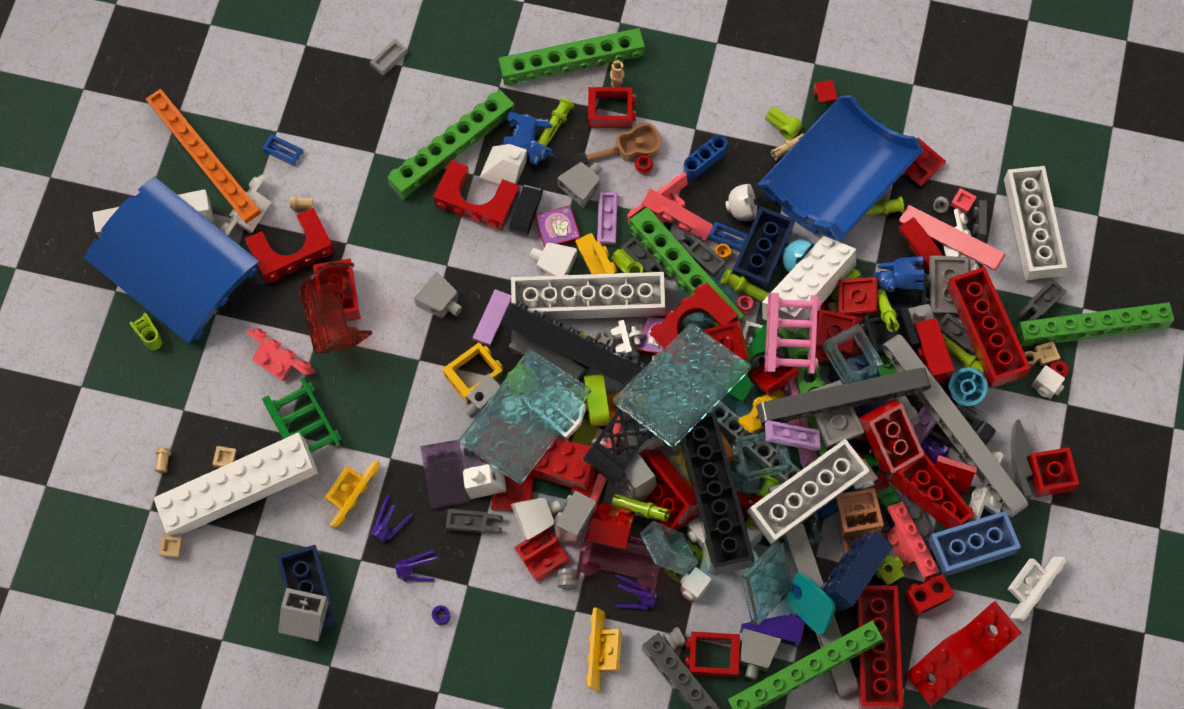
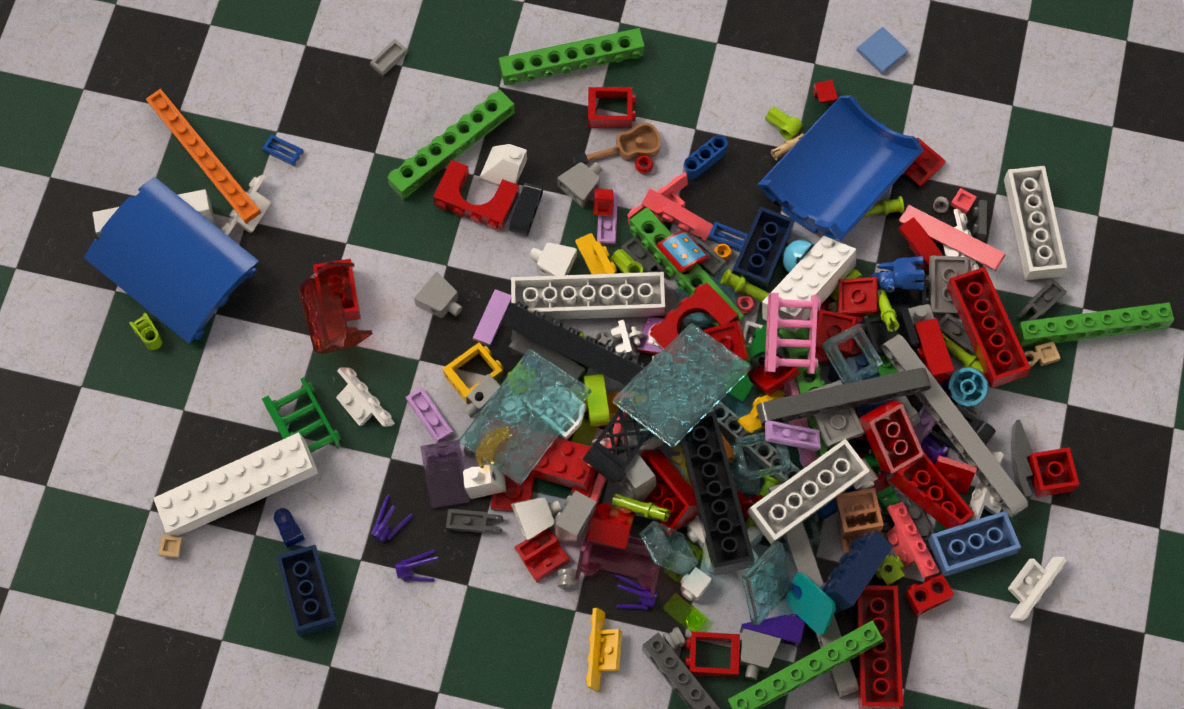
tan pin [154,447,171,473] -> none
tan plate [213,446,237,468] -> none
red arch [245,208,334,283] -> none
coral bracket [246,328,316,381] -> none
light grey slope [278,588,329,642] -> none
tan pin [290,196,313,210] -> none
yellow bracket [324,461,380,528] -> none
dark purple bush [432,605,450,625] -> none
blue animal [503,112,554,166] -> none
tile [535,205,581,248] -> none
lime pin [536,98,575,147] -> none
tan pin [610,61,624,87] -> none
white cylinder [726,184,758,222] -> none
red bracket [905,601,1022,706] -> none
white brick [1032,366,1065,399] -> none
red plate [1049,360,1069,378] -> none
none -> clear blue piece [273,508,305,549]
none -> white bracket [336,367,395,427]
none -> lavender tile [406,387,454,444]
none -> clear yellow piece [476,427,510,469]
none -> red panel [593,188,614,216]
none -> slope [656,230,709,273]
none -> clear neon green slope [662,593,708,632]
none -> medium blue tile [856,27,908,74]

